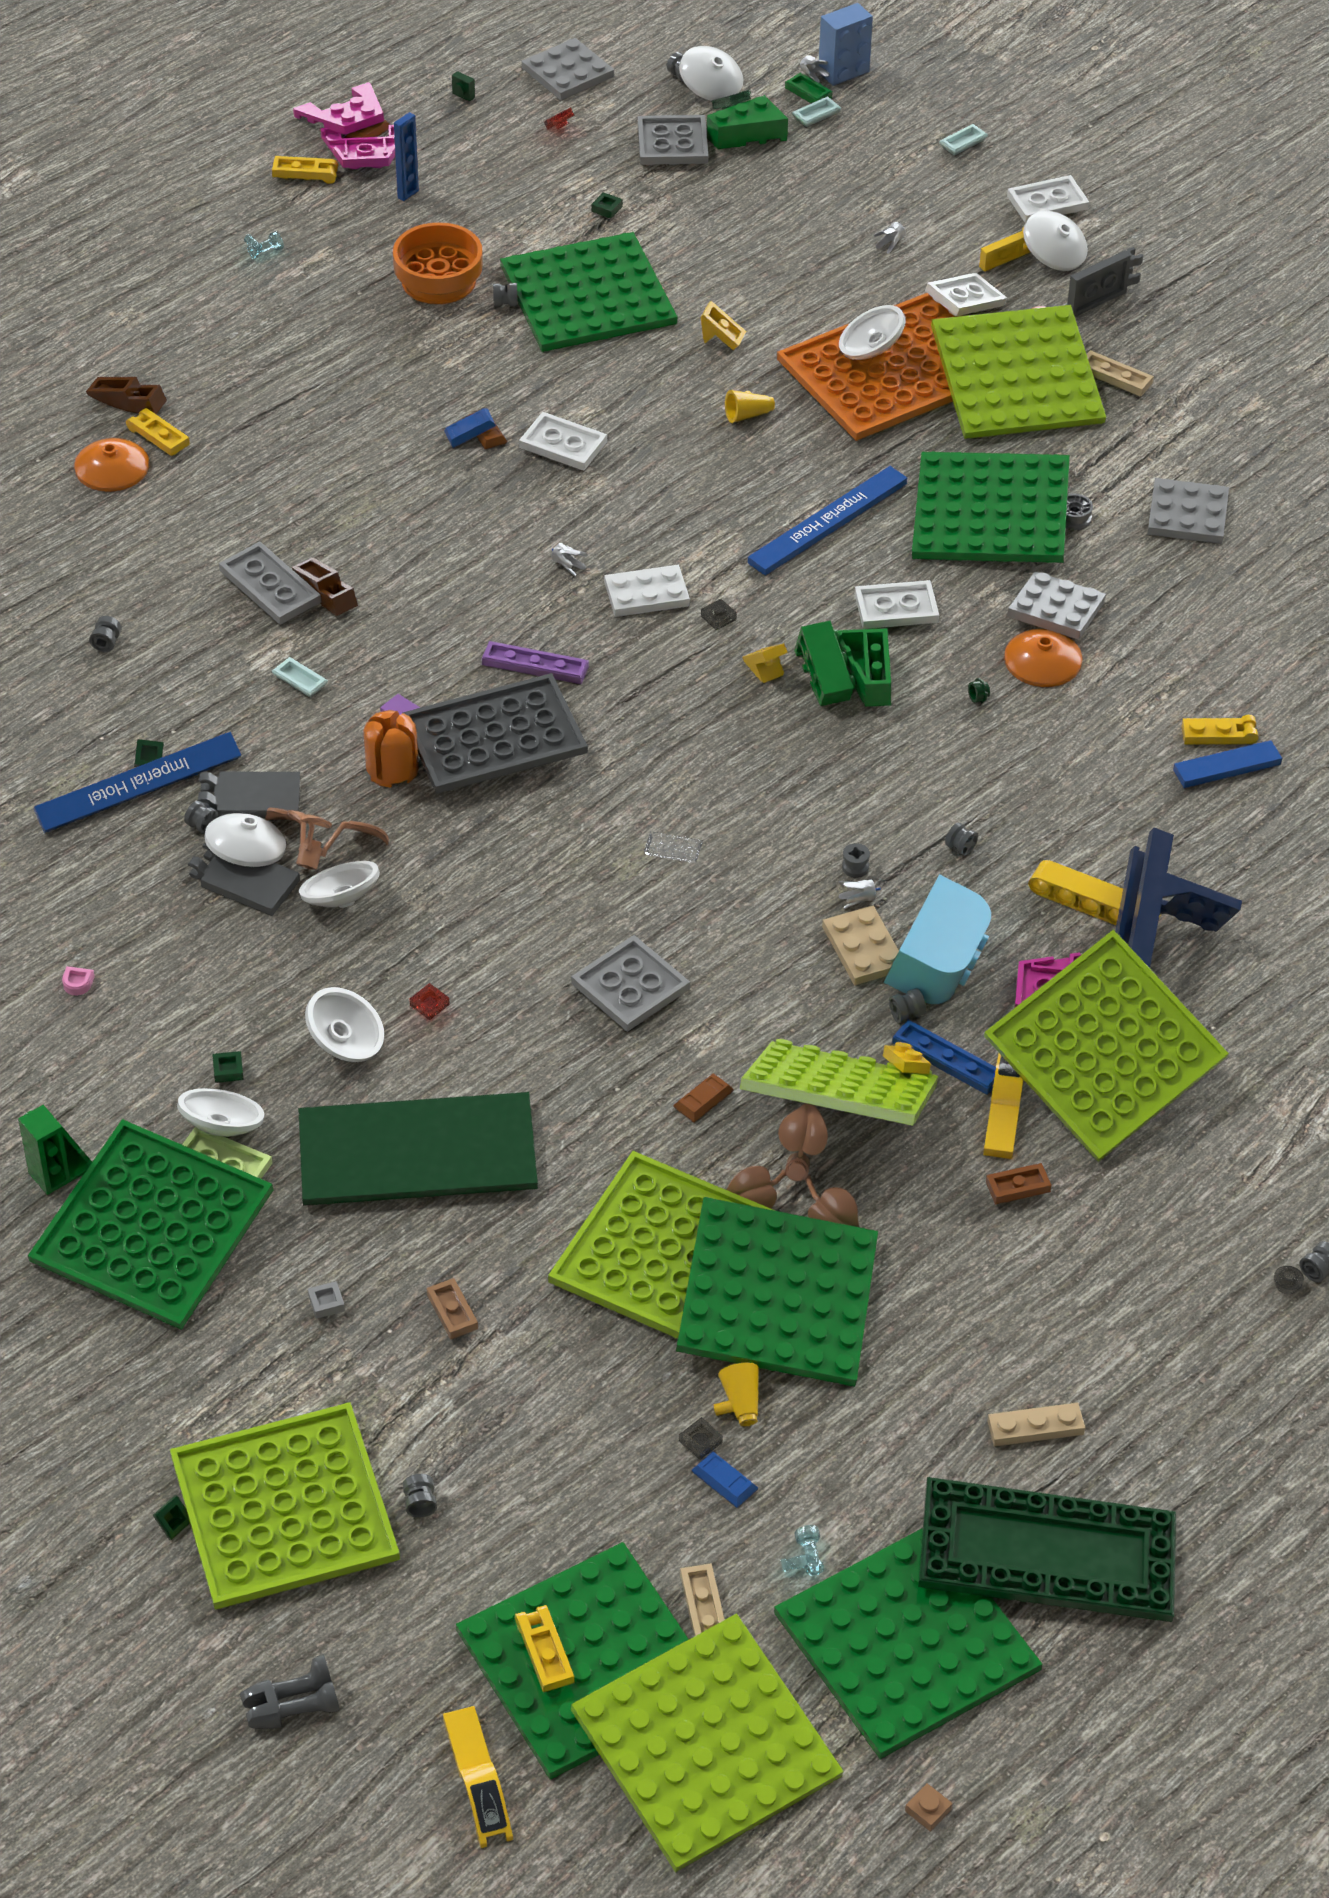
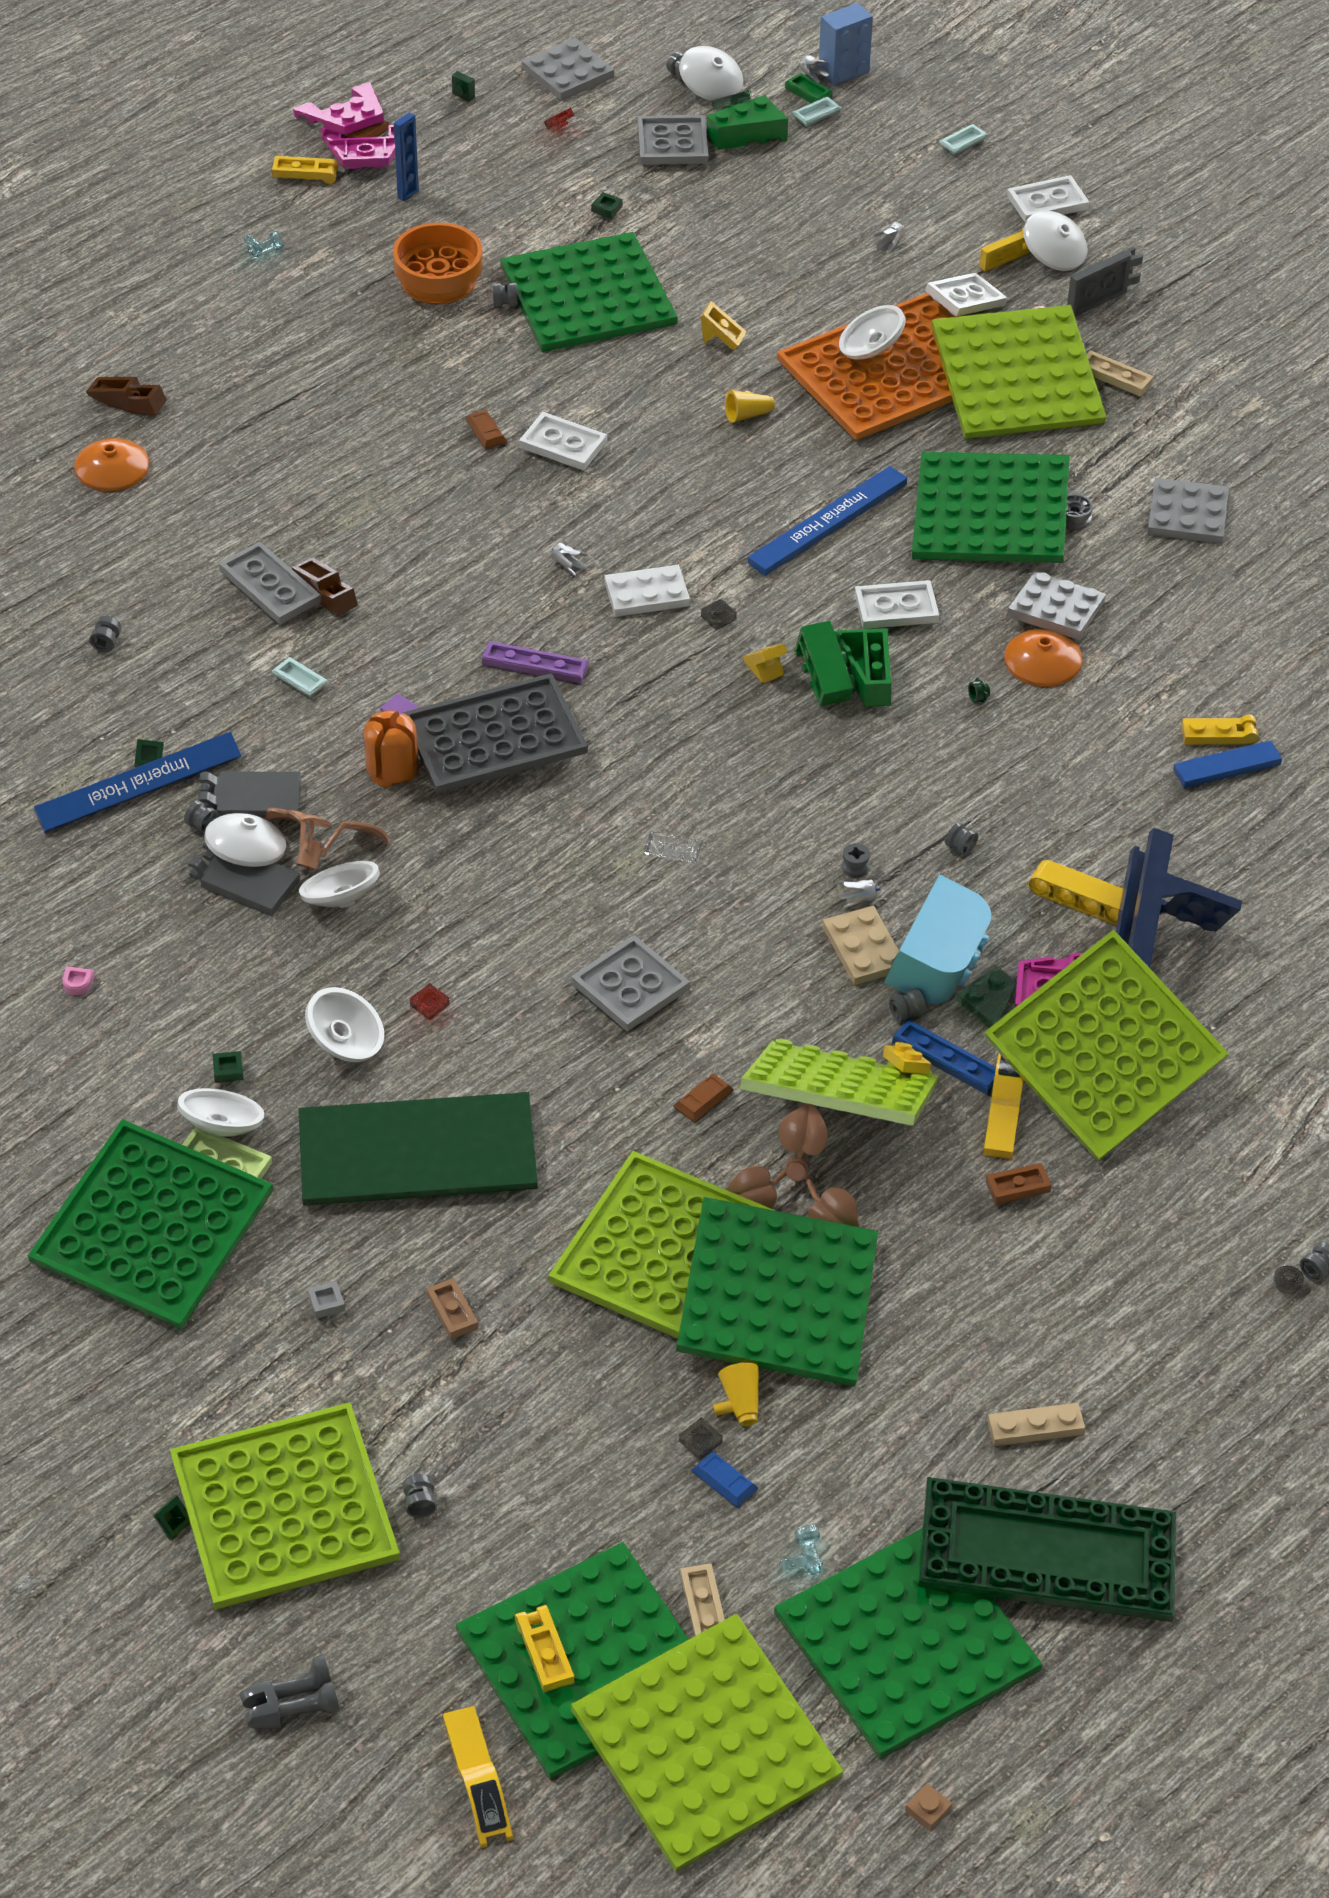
green wedge [18,1104,92,1195] -> none
yellow plate [126,408,190,456] -> none
blue tile [444,408,496,448] -> none
none -> clear green wing [956,966,1017,1028]

